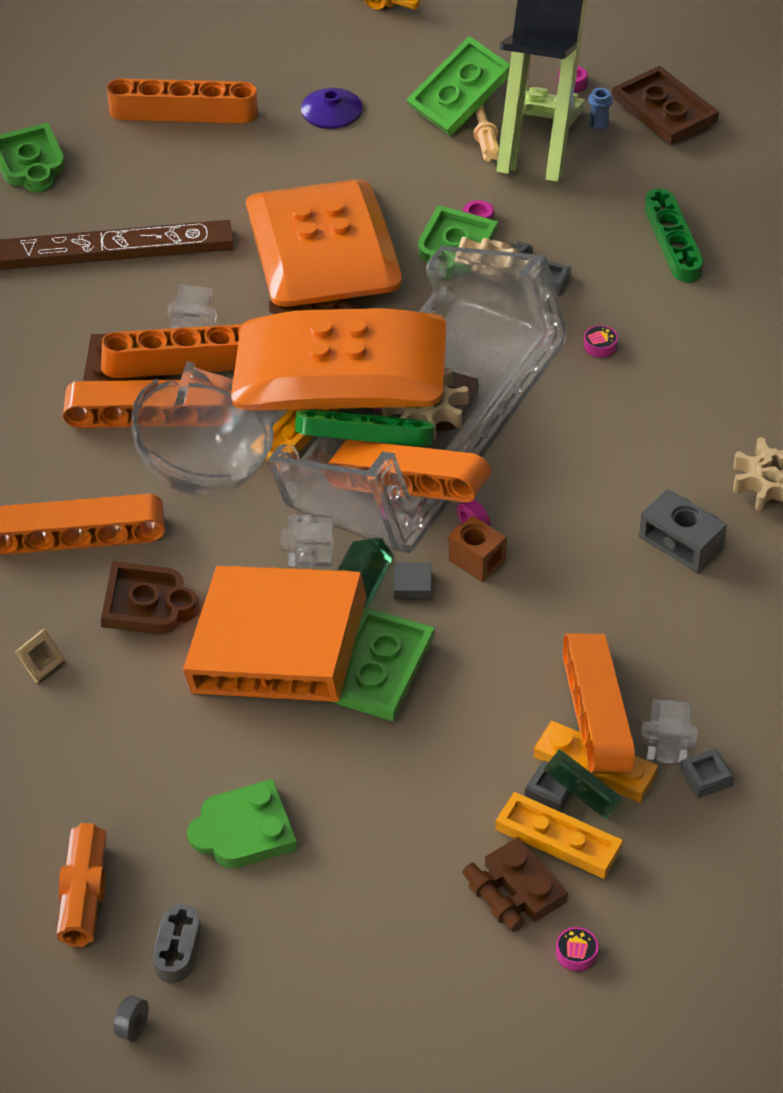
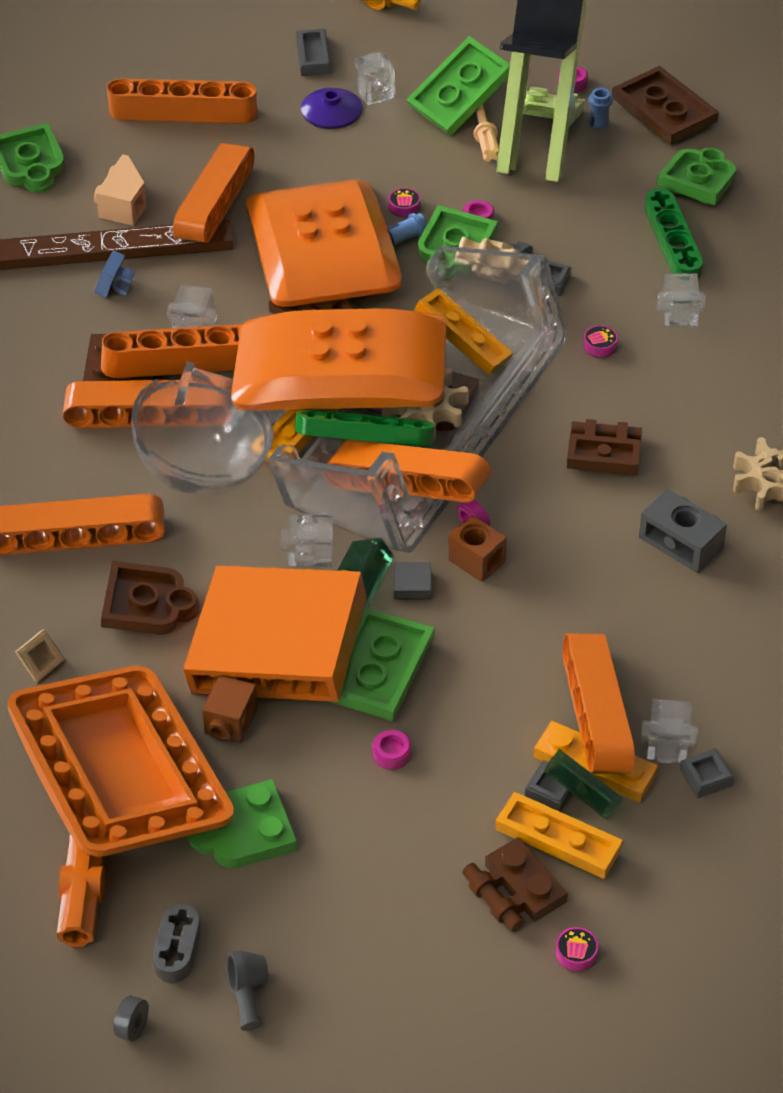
none -> orange wedge [8,666,234,857]
none -> light nougat slope [94,154,147,226]
none -> medium blue tile [94,250,135,298]
none -> orange beam [173,143,255,243]
none -> dark orange brick [202,675,258,743]
none -> dark grey bar [226,951,268,1031]
none -> dark grey tile [296,29,331,76]
none -> clear brick [355,51,395,105]
none -> dark pink tile [372,730,411,770]
none -> medium blue pin [387,213,427,247]
none -> tile [389,188,420,217]
none -> light orange plate [414,288,513,375]
none -> reddish brown plate [567,419,642,475]
none -> bright green plate [656,148,736,205]
none -> clear brick [656,274,706,326]

